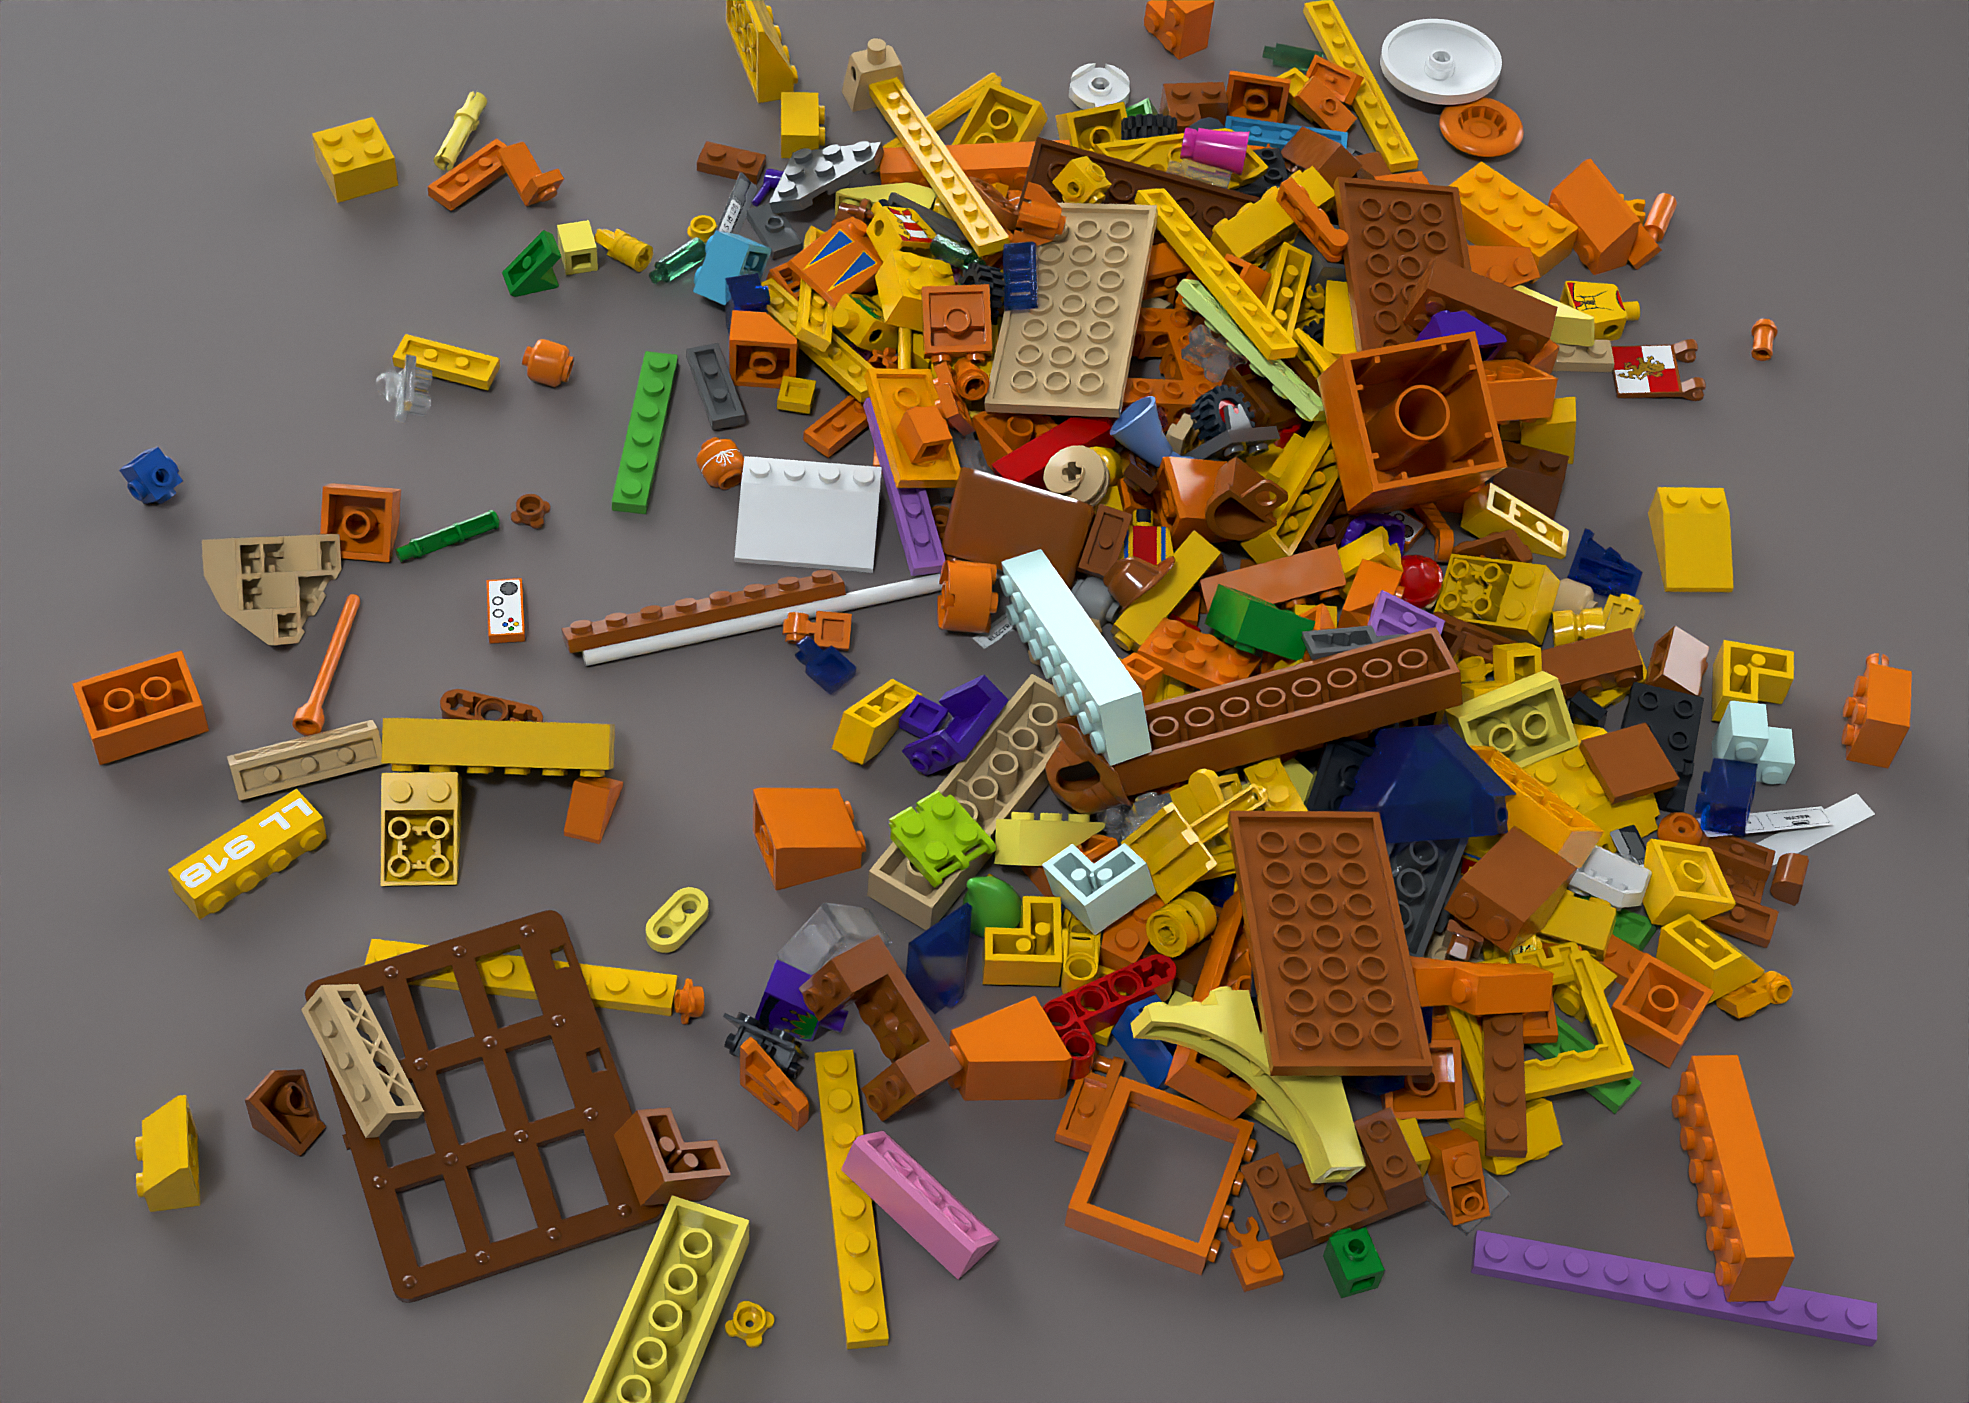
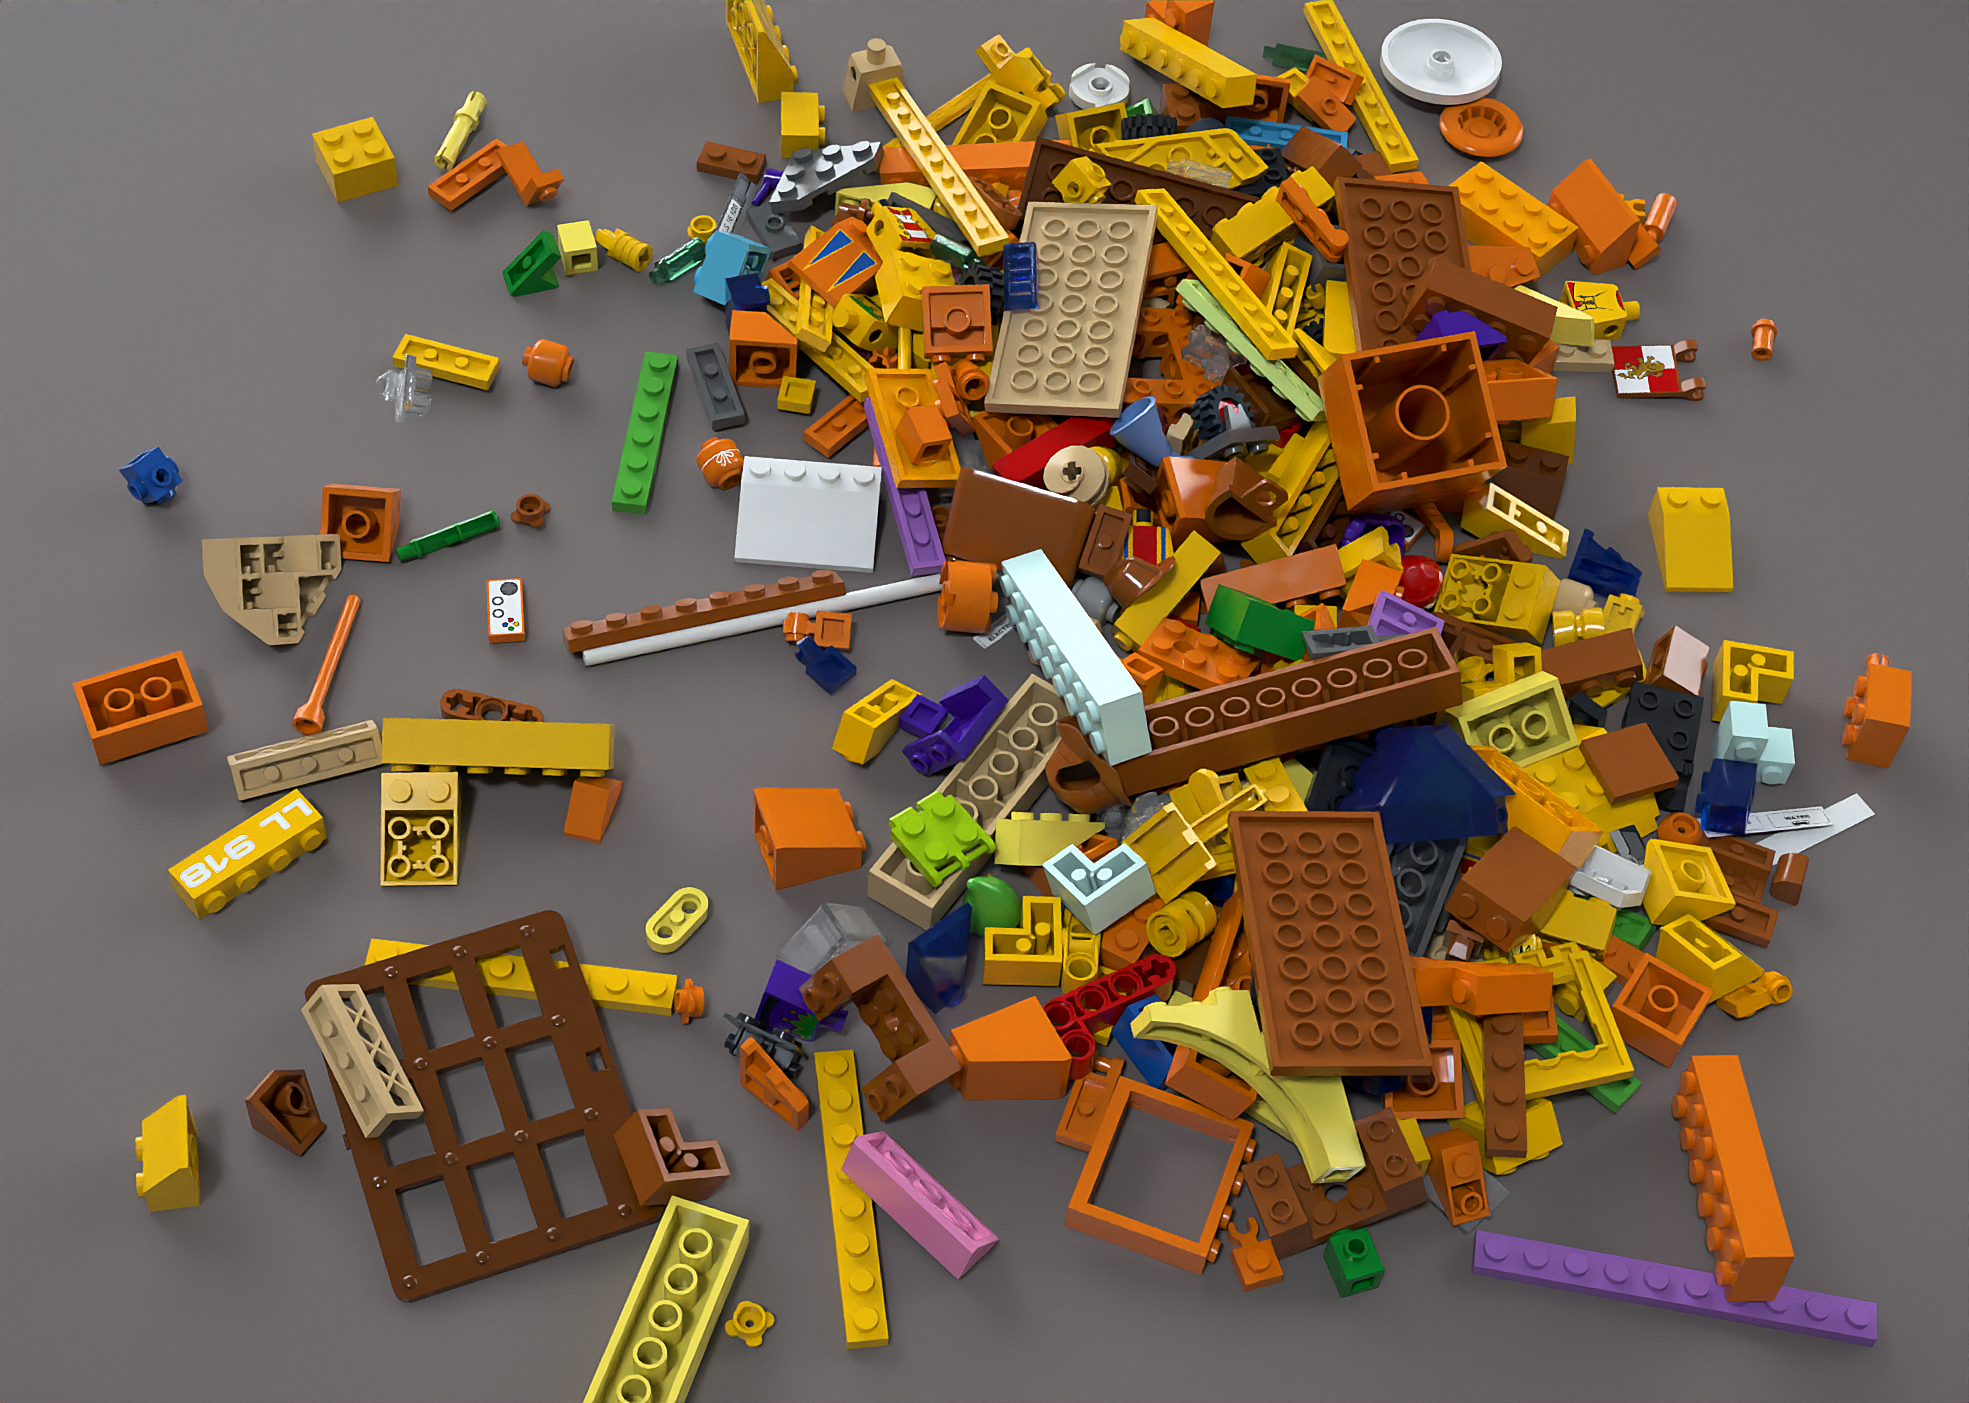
orange brick [1011,181,1066,250] -> none
dark pink plant [1180,128,1249,176] -> none
none -> yellow plate [975,34,1067,112]
none -> yellow brick [1120,17,1257,108]

